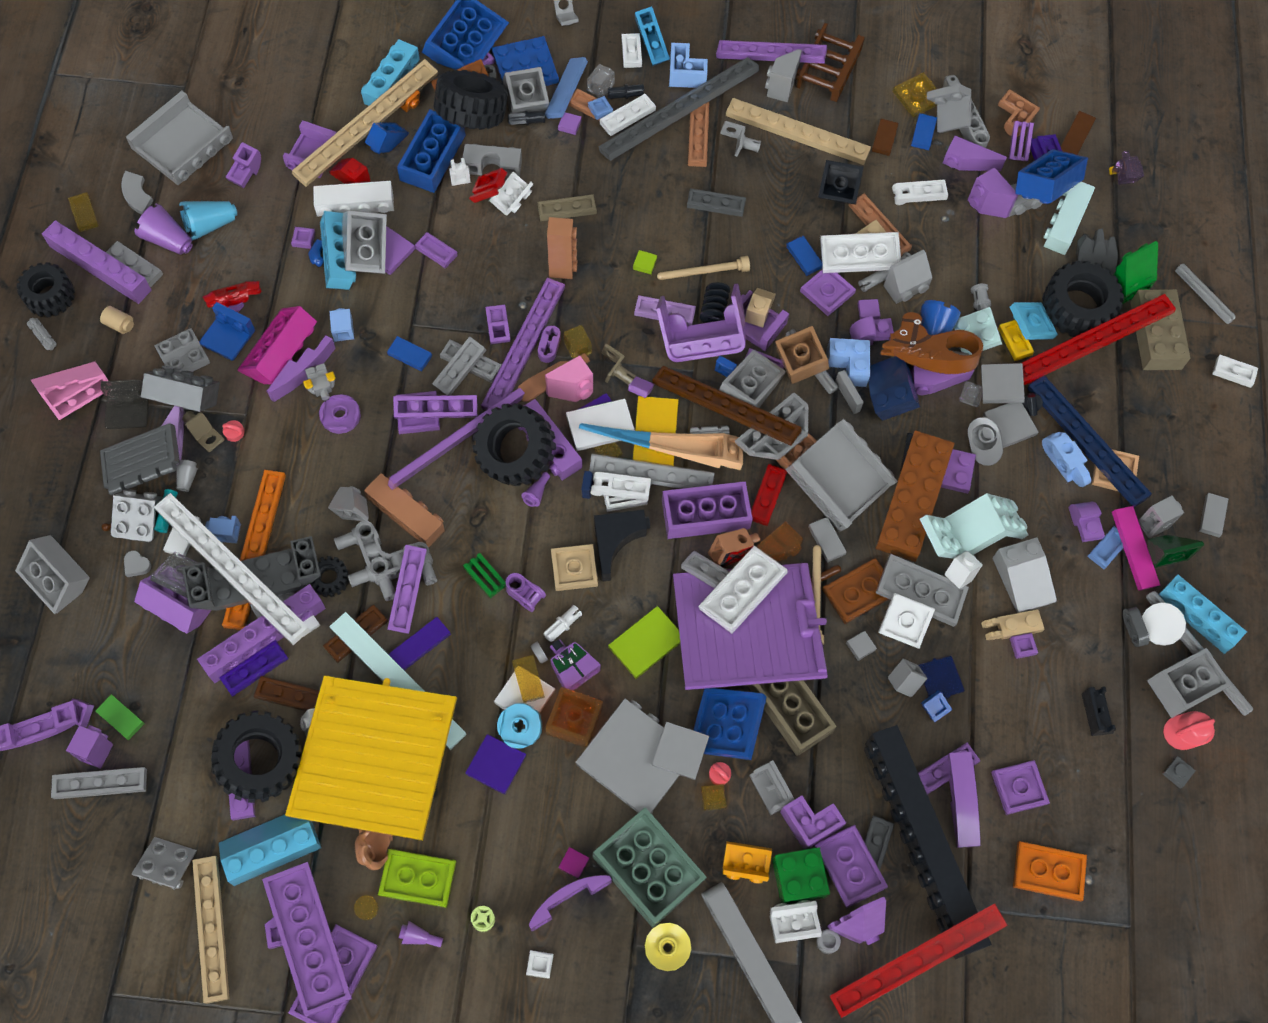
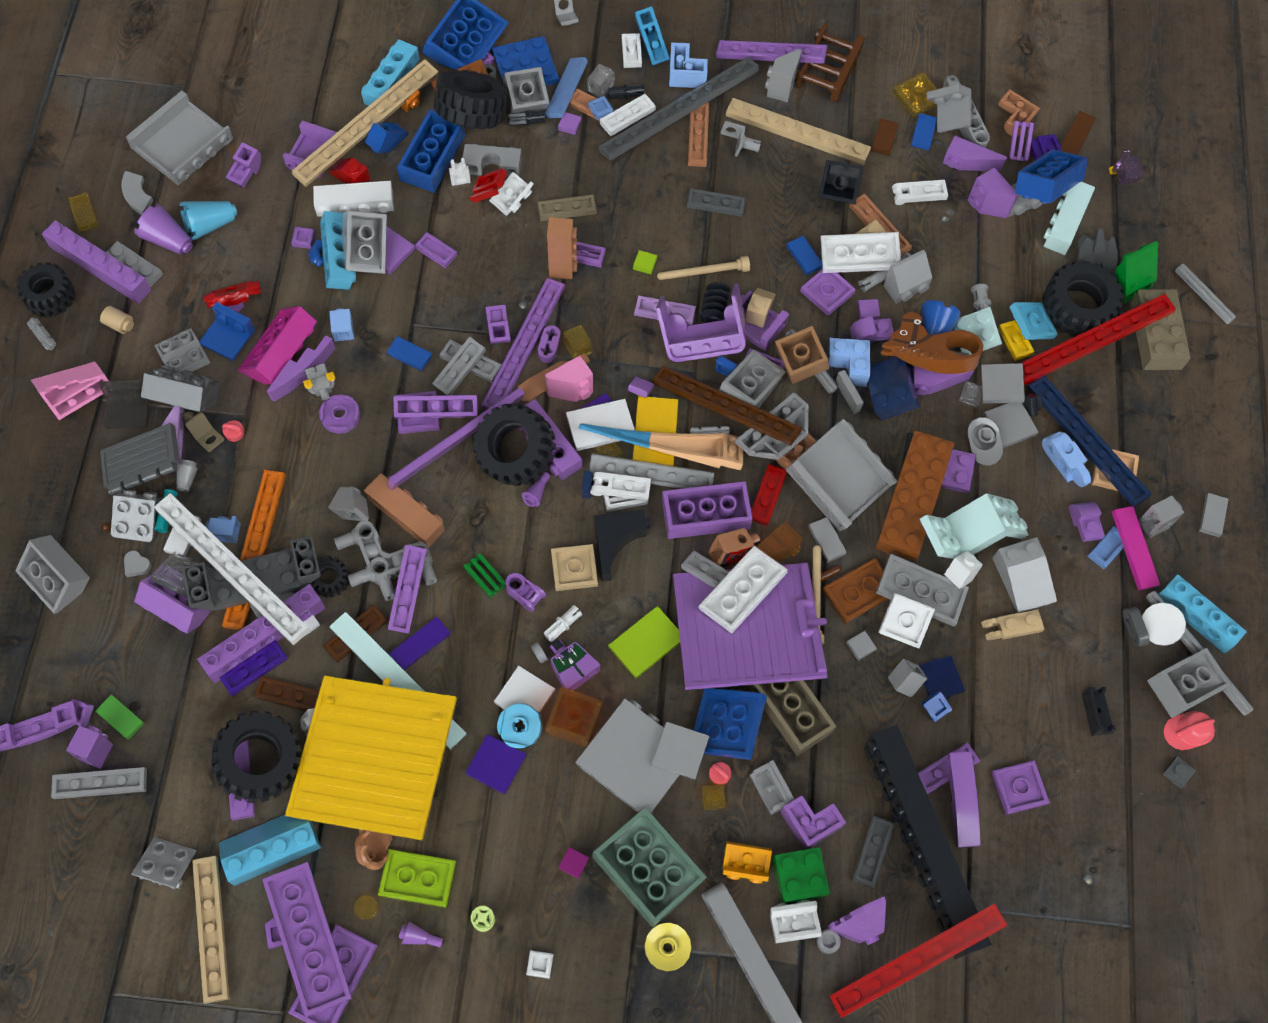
clear yellow tile [512,655,545,703] -> none
medium lavender slope [529,875,612,931] -> none
dark tan bracket [601,344,636,386] -> none
medium lavender tile [814,825,888,908] -> none
medium lavender tile [1010,633,1038,659] -> none
orange tile [1013,841,1087,902] -> none
dark green slope [1148,535,1204,568] -> none
white plate [1212,355,1258,388] -> none
none -> medium lavender tile [577,242,606,268]

